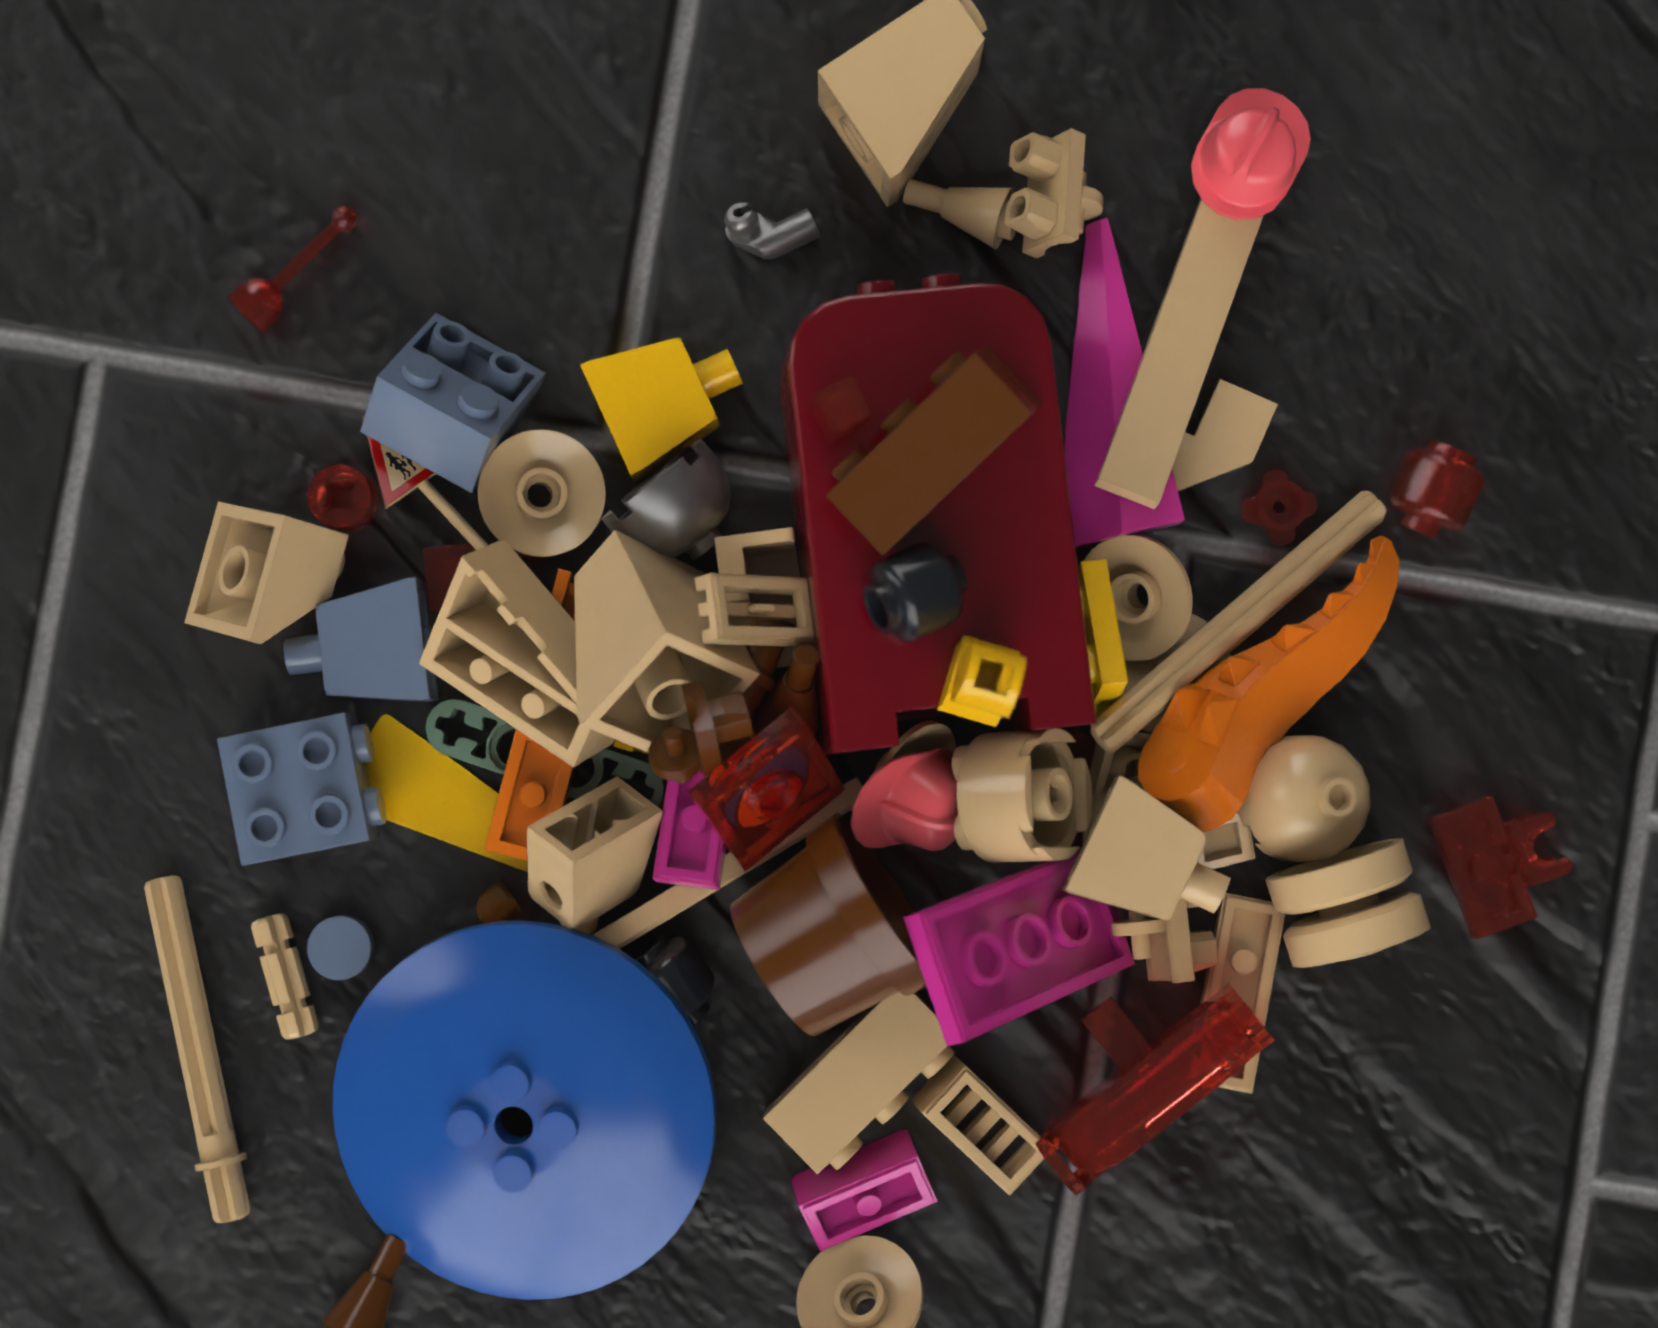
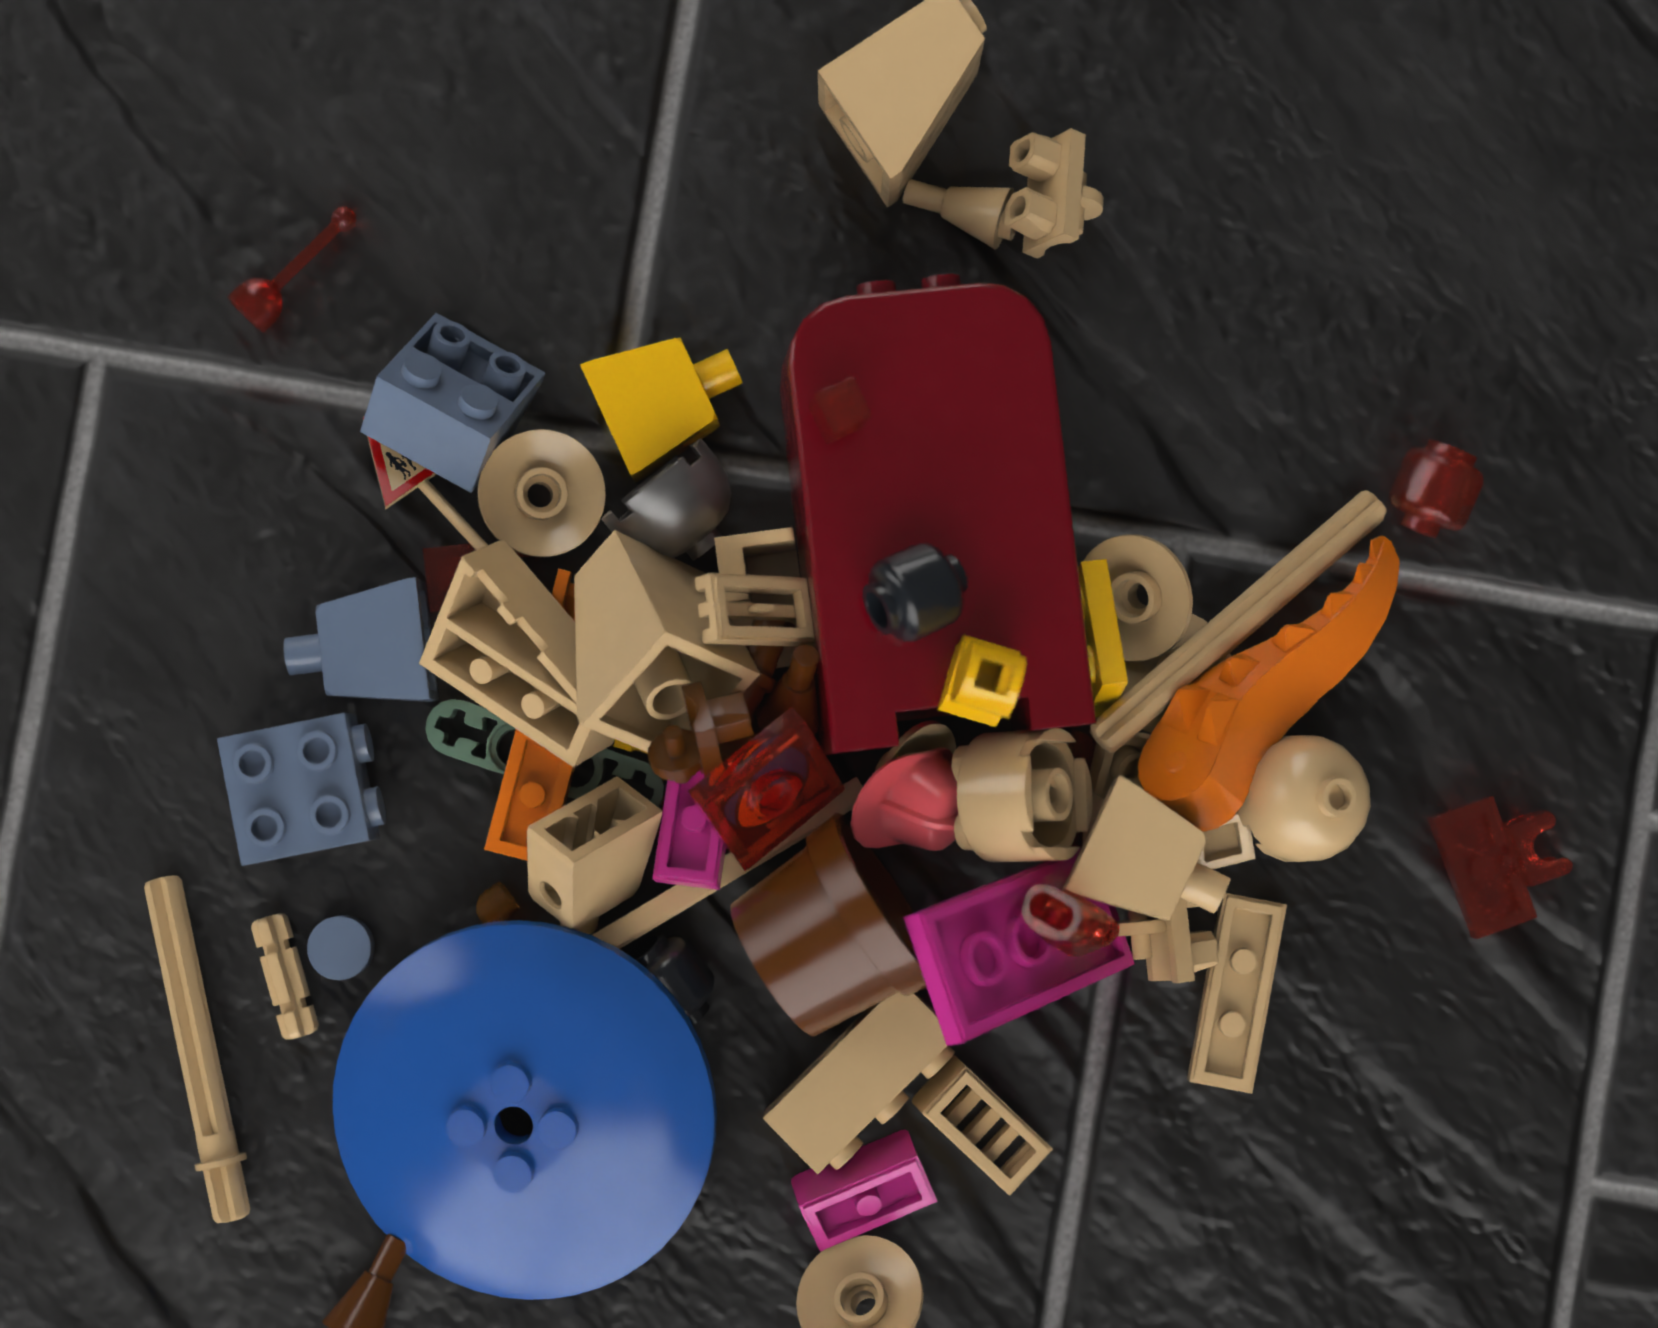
tan slope [184,502,349,644] -> none
clear red wheel [307,464,380,533] -> none
yellow sticker [366,714,528,872] -> none
flat silver arm [724,202,820,259] -> none
reddish brown wedge [826,346,1043,556] -> none
clear red piece [1035,983,1275,1196] -> none
dark pink wedge [1064,218,1185,549] -> none
tan tile [1094,198,1264,509] -> none
tan tile [1172,379,1278,492] -> none
coral piece [1191,88,1311,220] -> none
clear red plate [1240,470,1317,546] -> none
tan wheel [1265,838,1431,968] -> none
none -> clear red piece [1021,884,1120,958]

